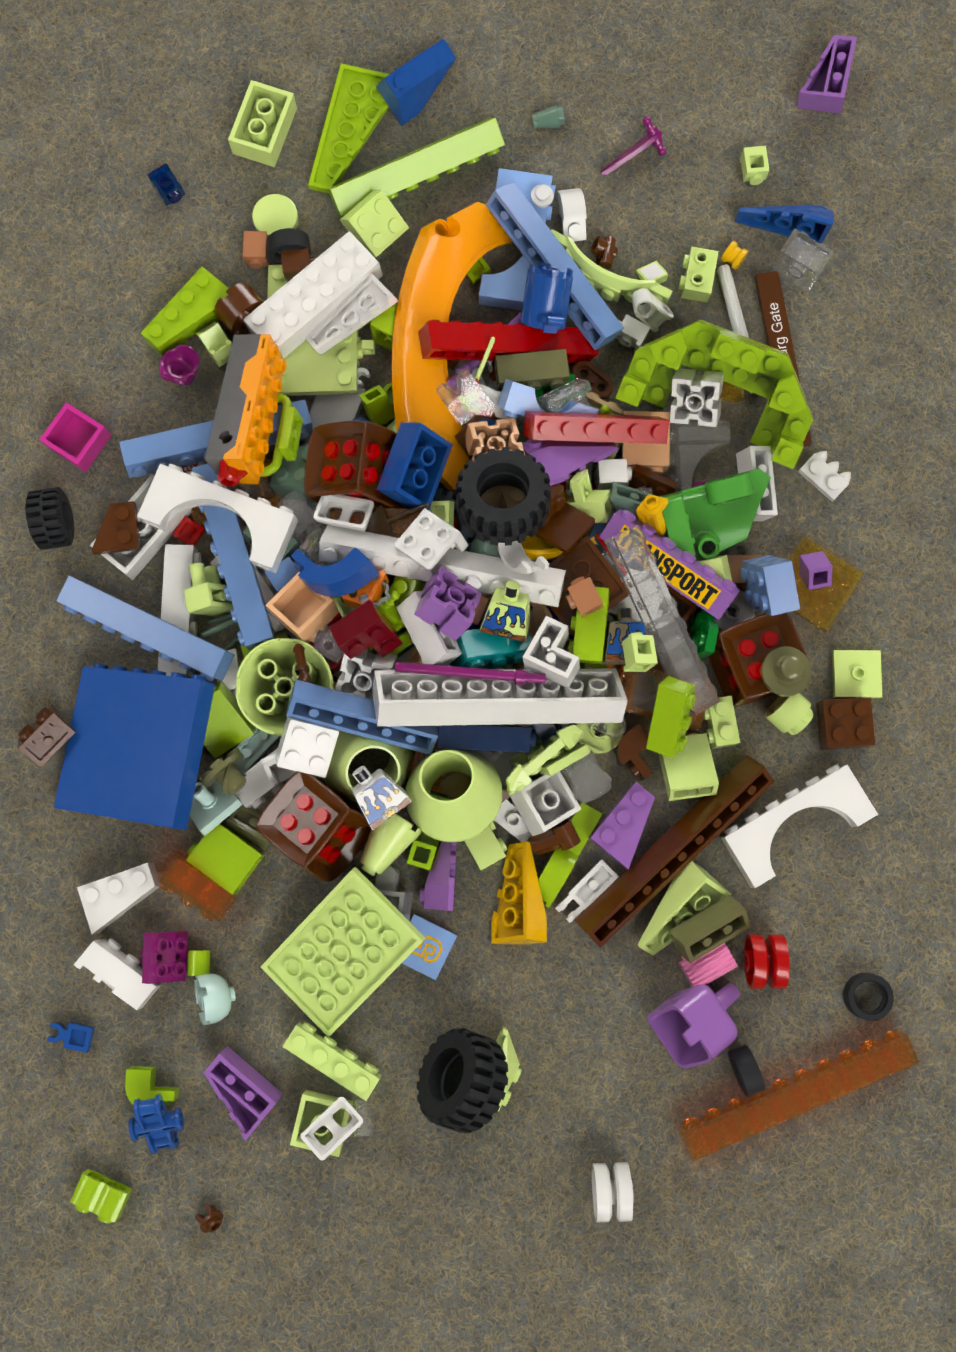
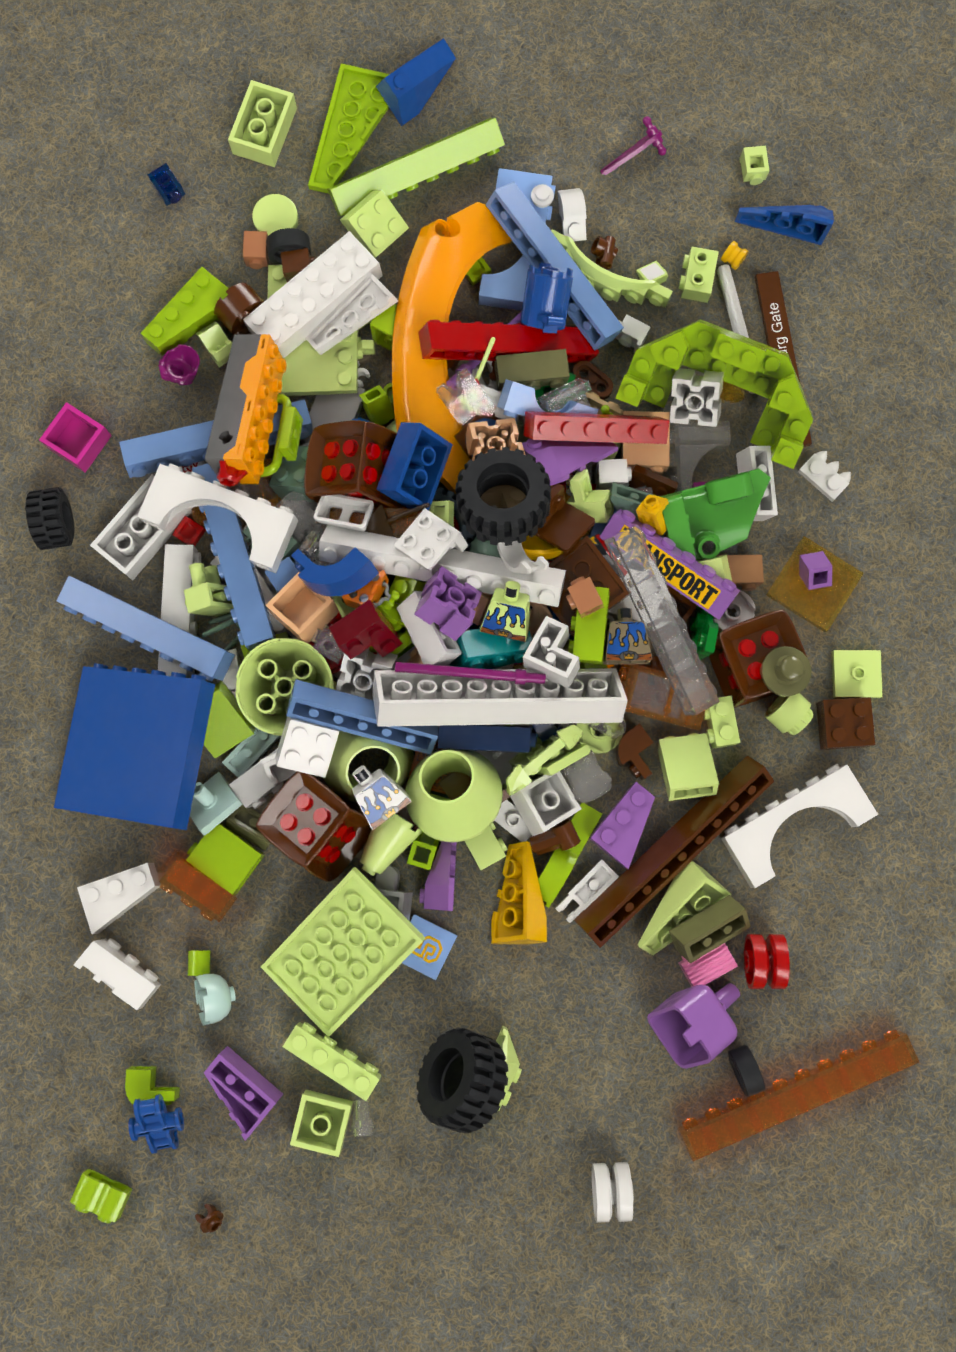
bracket [18,705,75,768] -> none
blue plate [47,1022,95,1053] -> none
reddish brown wing [92,501,140,555] -> none
magenta plate [139,931,188,984] -> none
olive plate [199,748,247,795] -> none
reddish brown piece [293,644,313,684] -> none
white piece [300,1097,363,1160] -> none
sand green cone [532,104,565,129] -> none
yellowish green brick [622,632,658,672] -> none
white piece [631,289,674,333] -> none
lime brick [646,676,696,759] -> none
medium blue piece [740,555,800,616] -> none
clear slope [770,229,834,293] -> none
medium lavender wedge [797,35,857,114] -> none
black tyre [843,972,894,1021] -> none

